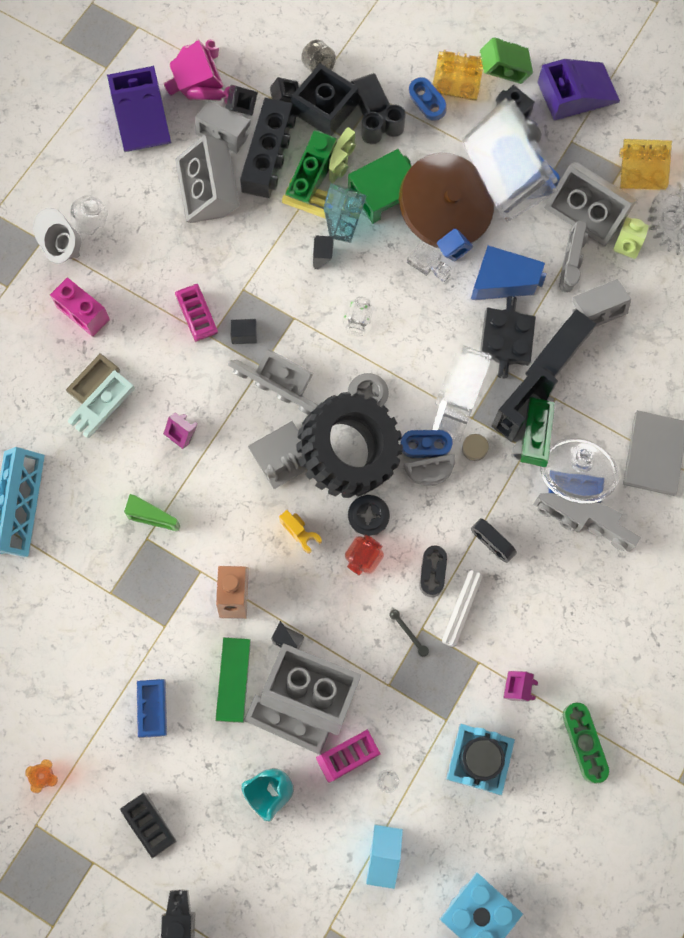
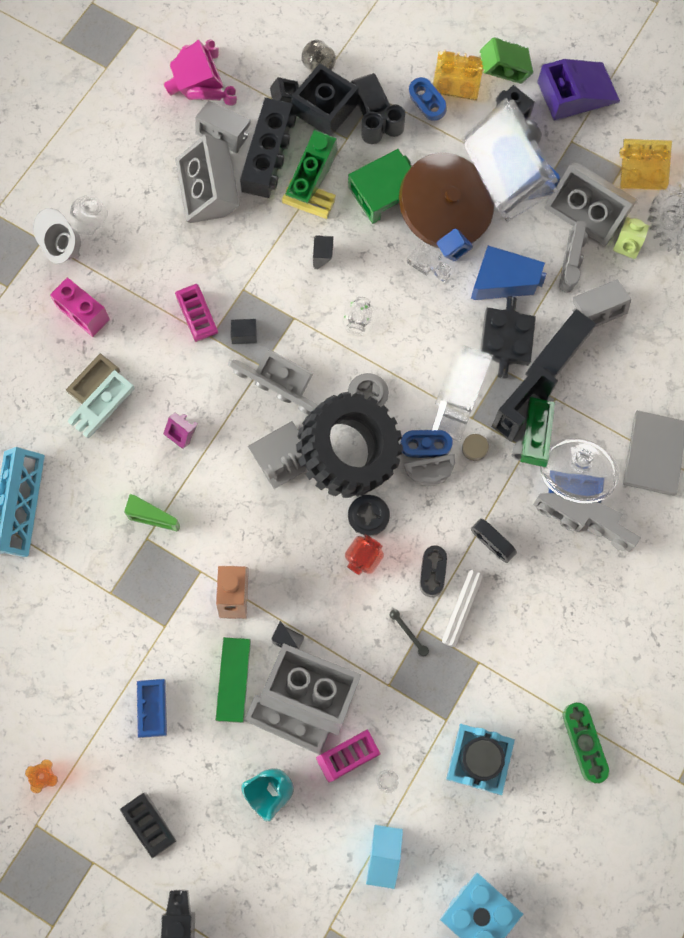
dark purple slope [107,66,171,152] -> none
black slope [226,84,258,116] -> none
yellow plate [279,510,322,554] -> none
clear light blue slope [323,183,366,243] -> none
yellowish green slope [329,127,356,183] -> none
magenta tile [503,671,538,702] -> none

